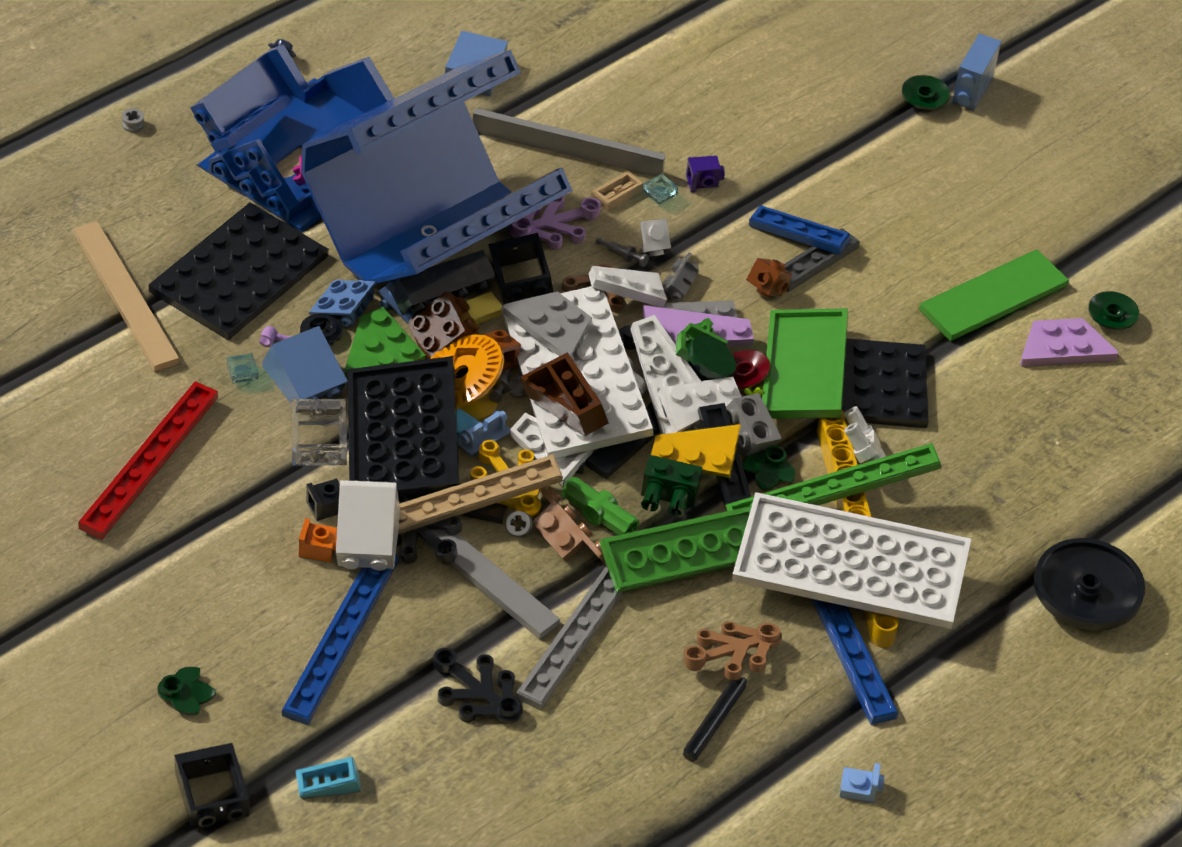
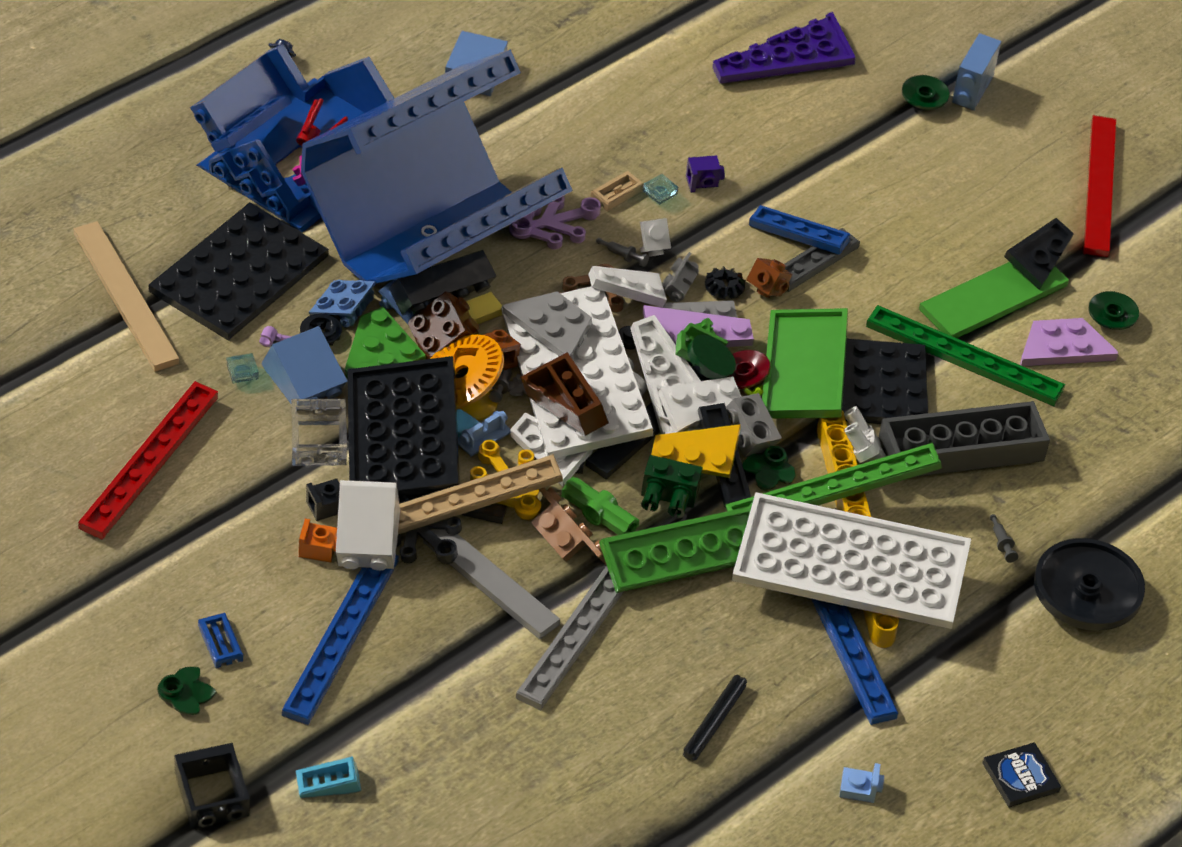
light grey bush [122,108,144,132] -> none
black plant [433,648,523,723] -> none
light grey tile [473,108,666,178] -> none
black window [488,233,553,305] -> none
light grey bush [506,511,533,536] -> none
medium nougat plant [683,621,782,680] -> none
none -> blue tile [198,613,243,668]
none -> red plant [296,98,348,147]
none -> black gear [705,266,746,299]
none -> dark purple wing [712,11,856,84]
none -> green tile [866,305,1065,407]
none -> dark grey brick [878,401,1050,477]
none -> tile [982,742,1061,808]
none -> dark grey piece [990,514,1019,563]
none -> black wing [1004,217,1074,290]
none -> red tile [1083,115,1116,257]

